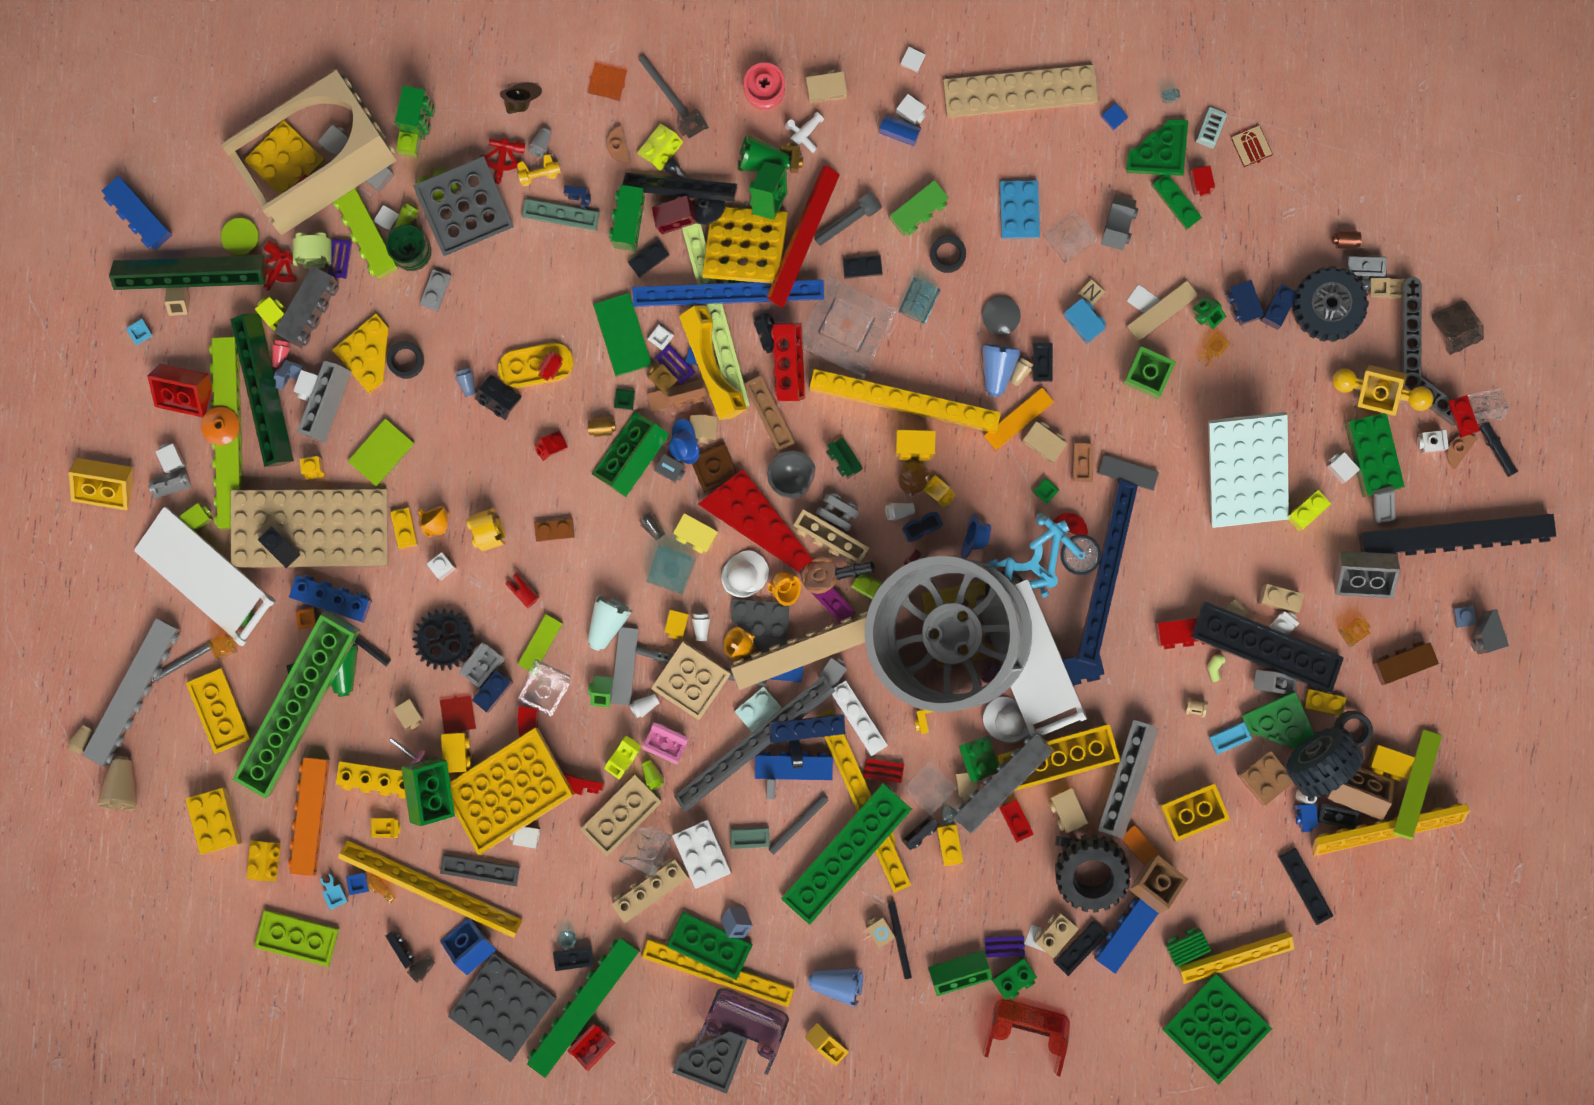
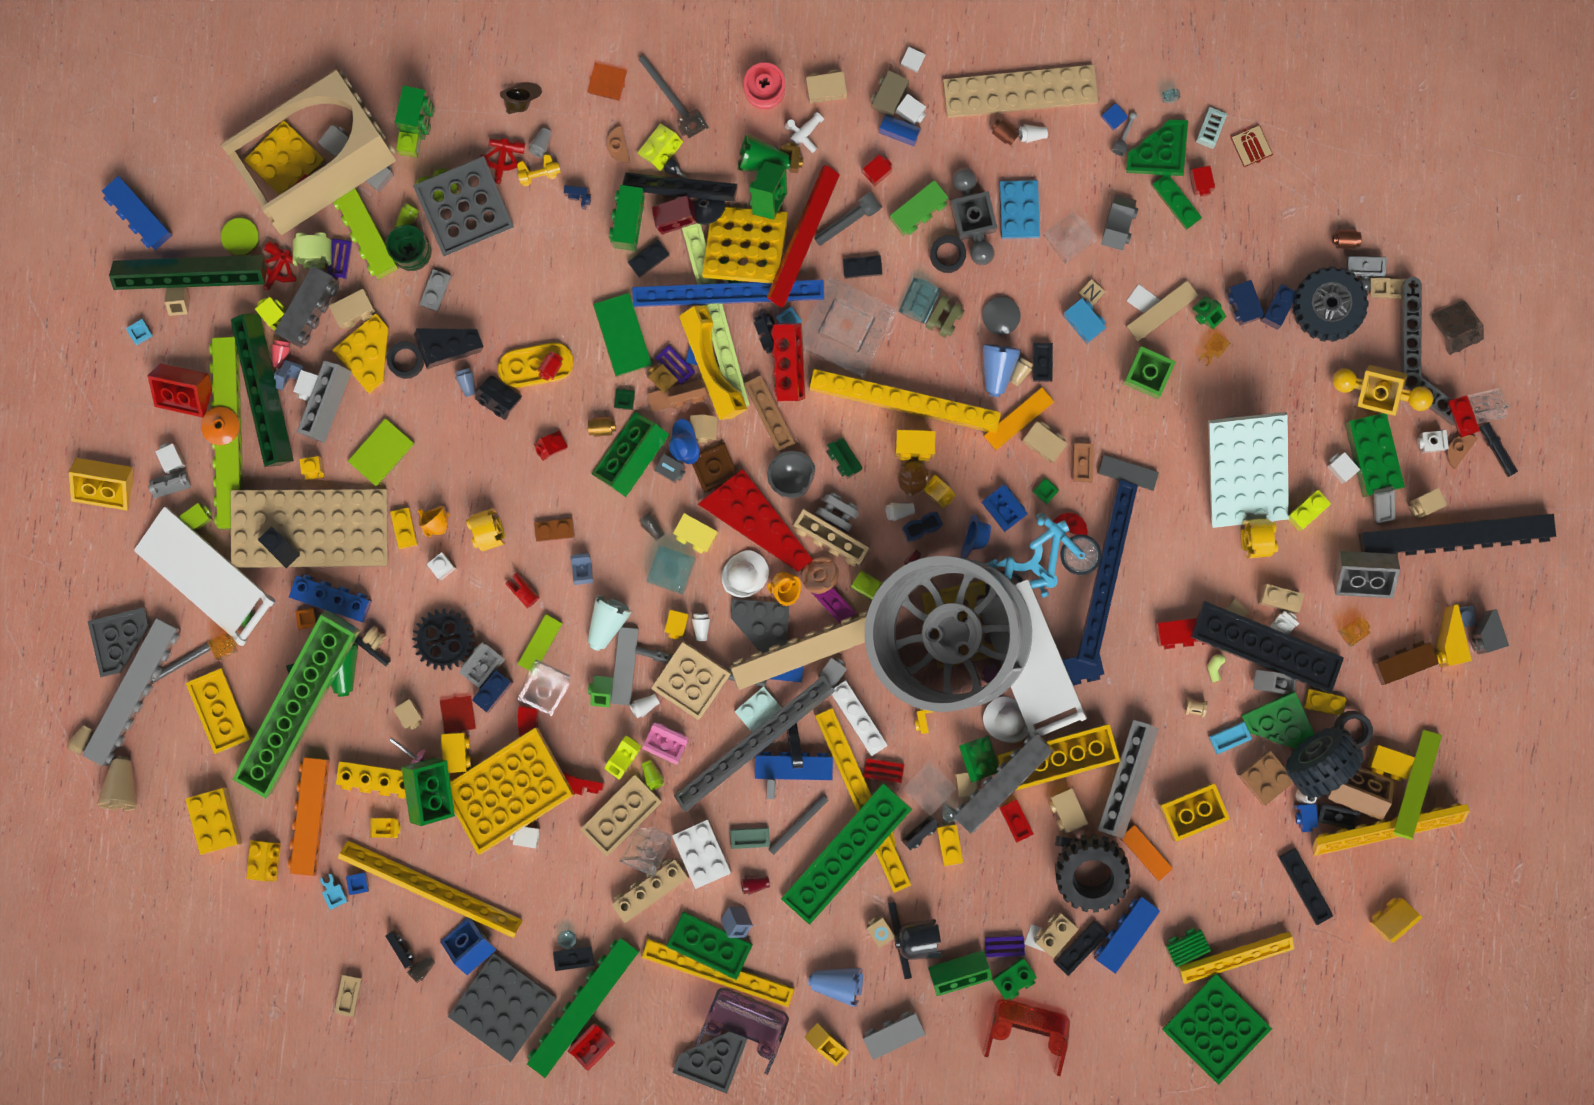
lime tile [254,909,340,967] -> none
clear yellow plate [367,874,397,903] -> none
white tile [374,205,399,232] -> none
dark grey tile [440,854,520,886] -> none
sand green tile [522,198,600,231] -> none
white tile [647,324,674,351] -> none
light orange helmet [723,627,755,661] -> none
dark blue plate [769,714,845,743] -> none
black pin [835,561,875,580] -> none
medium nougat brick [1129,855,1188,914] -> none
none -> dark grey plate [88,607,150,677]
none -> tan brick [329,289,376,329]
none -> tan plate [334,974,362,1017]
none -> tan wheel [363,626,387,650]
none -> black wedge [414,328,484,369]
none -> sand blue bracket [571,553,593,585]
none -> dark red cone [741,876,770,895]
none -> medium azure tile [776,306,802,323]
none -> red brick [862,154,892,187]
none -> light grey brick [863,1011,926,1060]
none -> dark tan brick [870,71,909,117]
none -> black cylinder [894,919,941,960]
none -> olive brick [925,294,965,338]
none -> dark grey brick [950,168,997,265]
none -> blue bracket [981,484,1028,532]
none -> copper brick [991,118,1020,146]
none -> white cone [1019,124,1048,143]
none -> hinge [1111,112,1137,156]
none -> yellow brick [1241,518,1278,559]
none -> yellow slope [1370,898,1423,943]
none -> tan brick [1409,488,1447,518]
none -> yellow slope [1435,604,1472,667]

